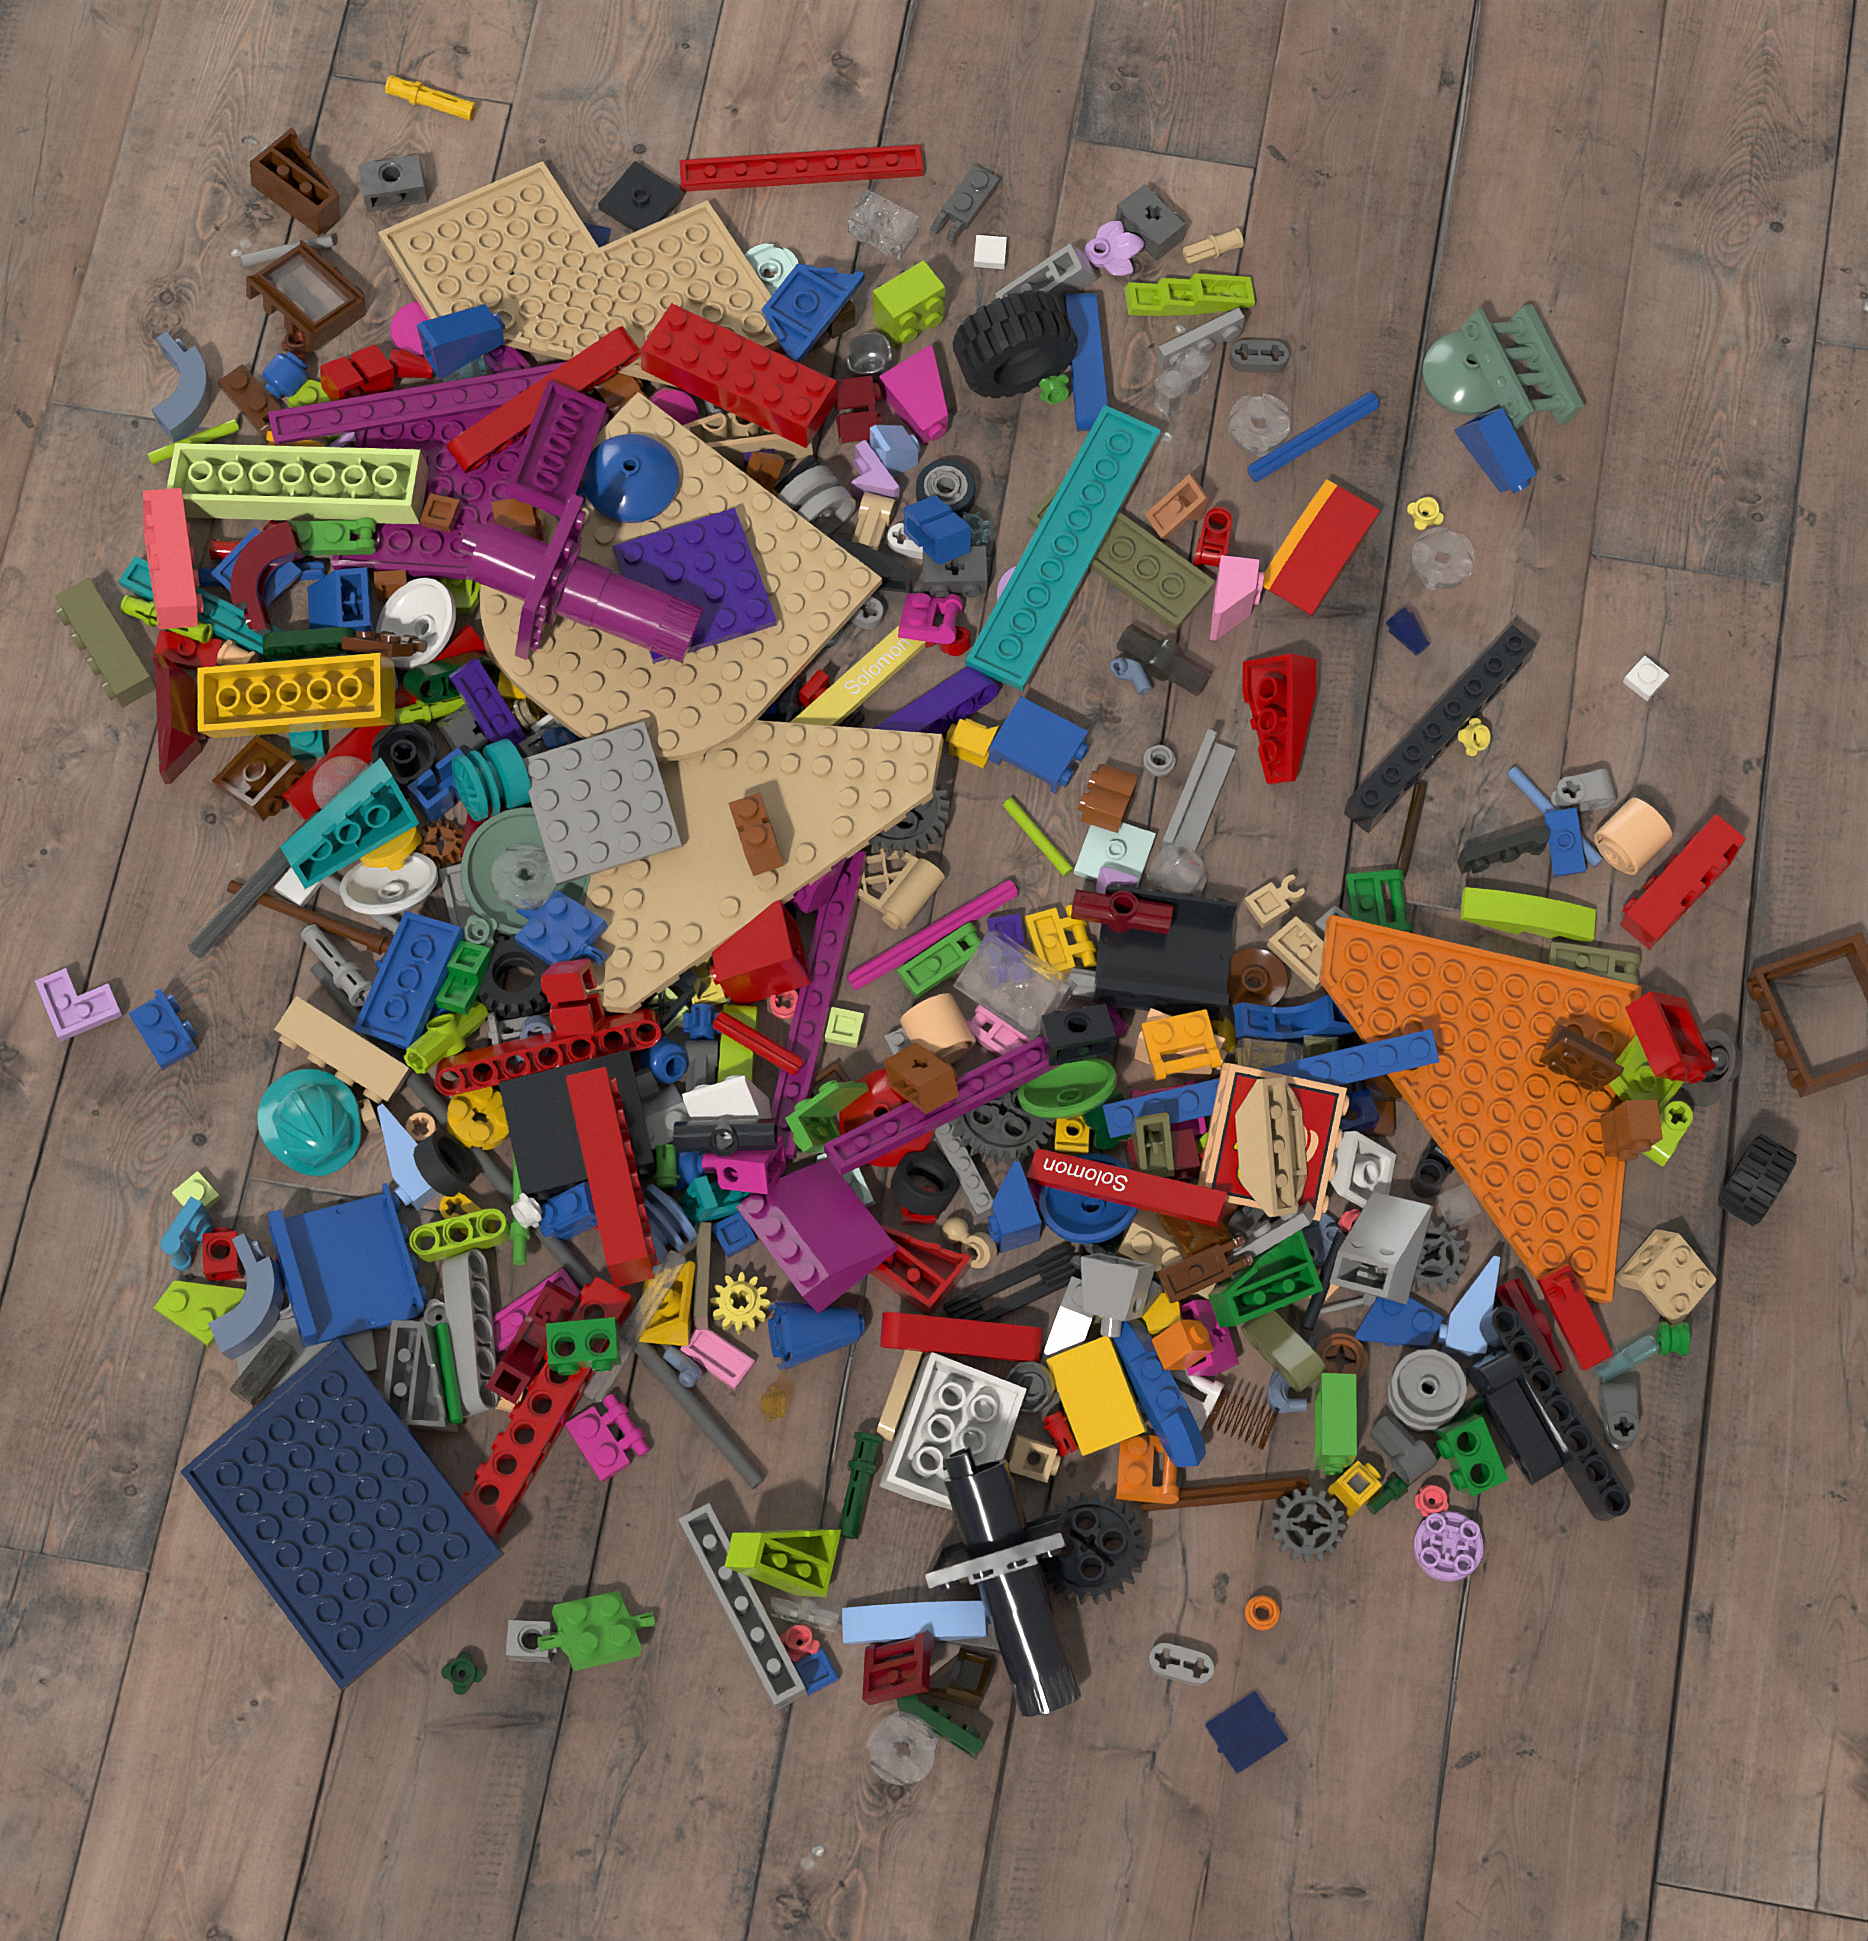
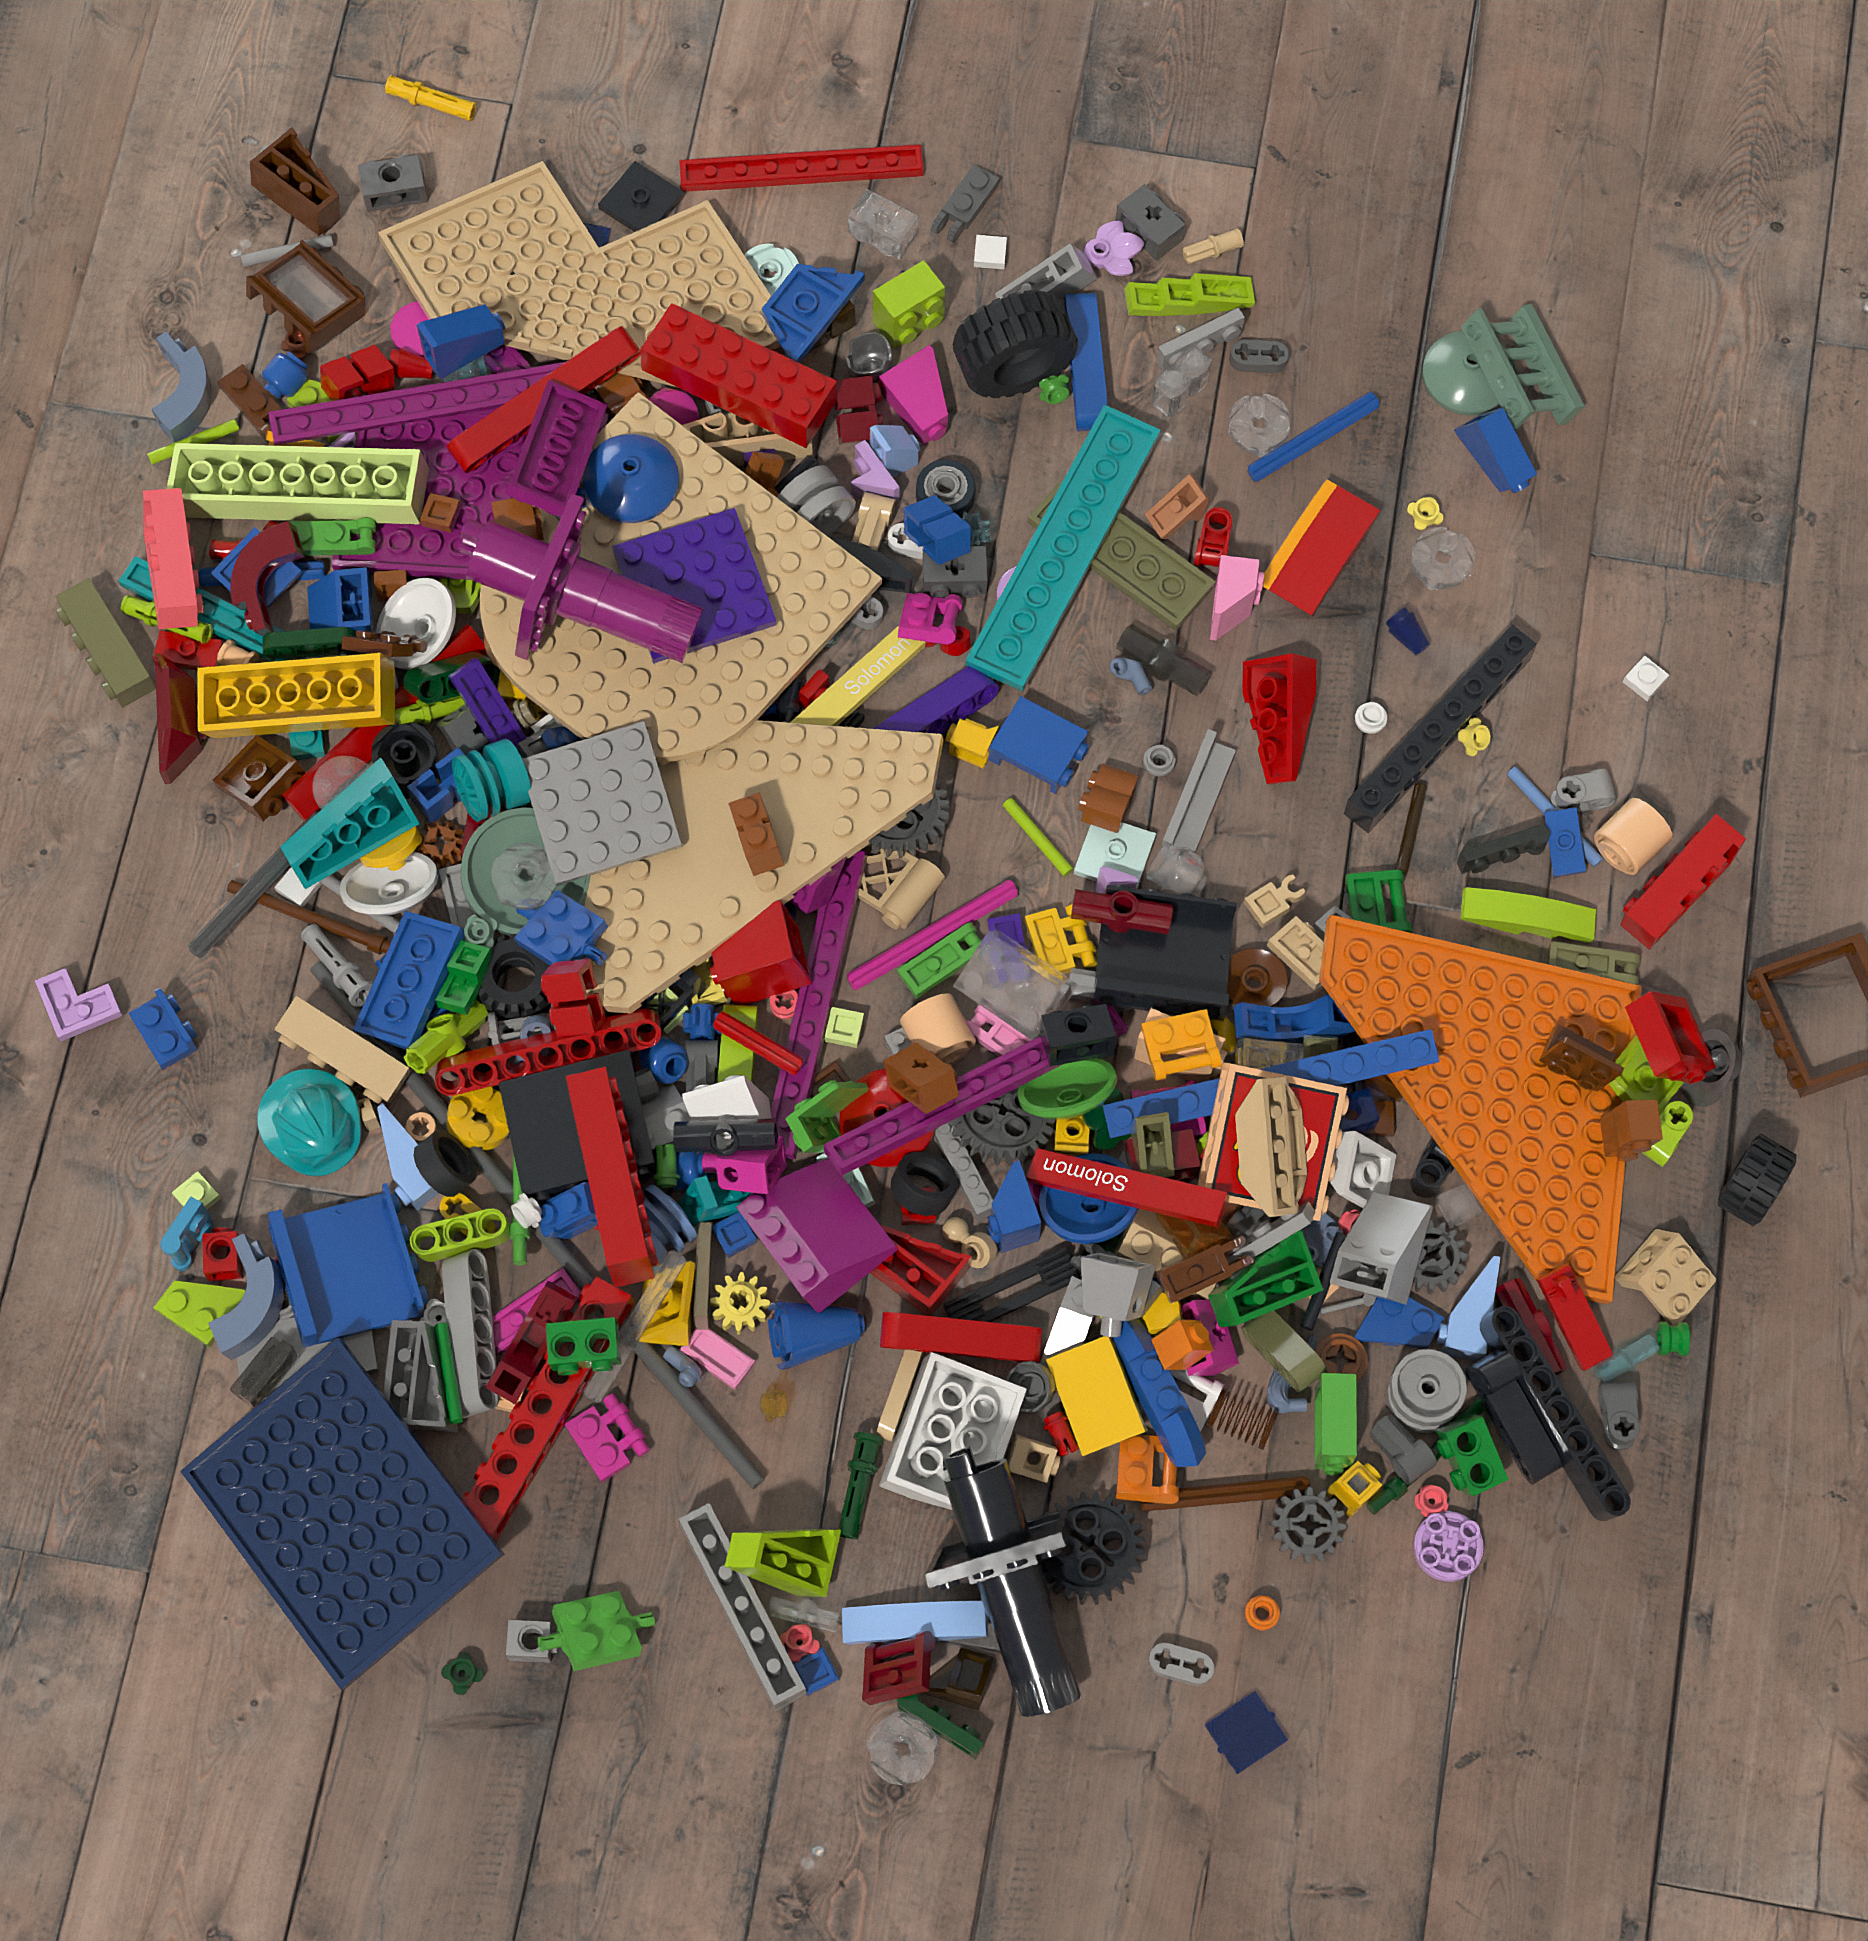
none -> white plate [1355,702,1387,734]

